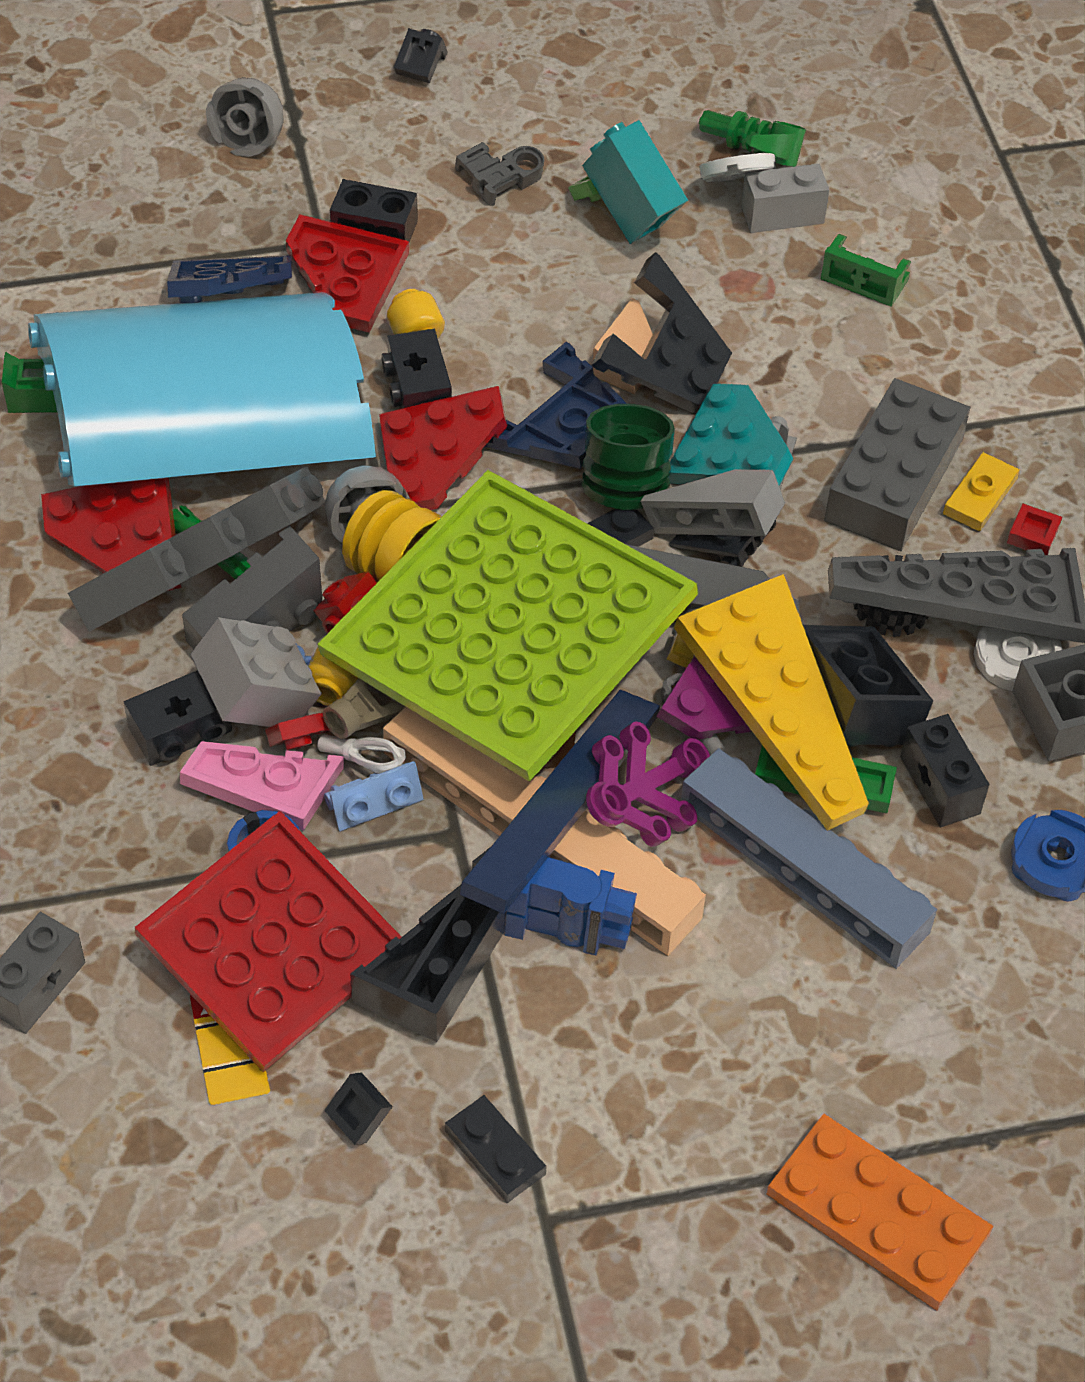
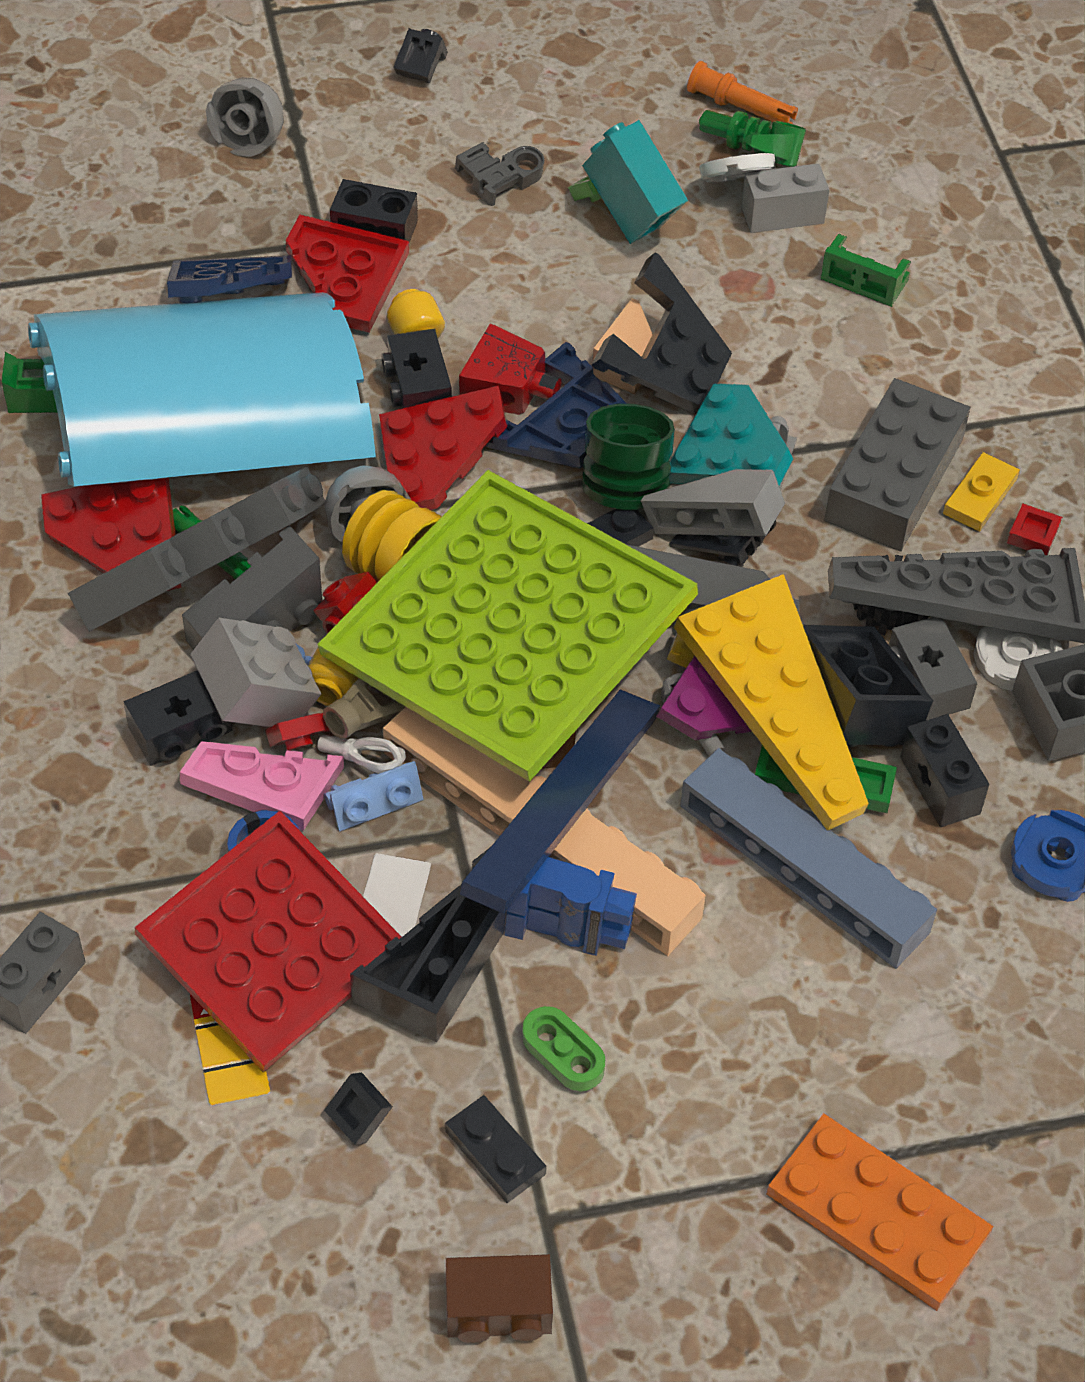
magenta plant [586,721,710,847] -> none
none -> white sticker [363,853,431,936]
none -> reddish brown brick [446,1254,553,1343]
none -> red torso [459,324,561,415]
none -> bright green plate [522,1006,606,1091]
none -> orange pin [687,60,798,124]
none -> dark grey brick [889,617,977,720]

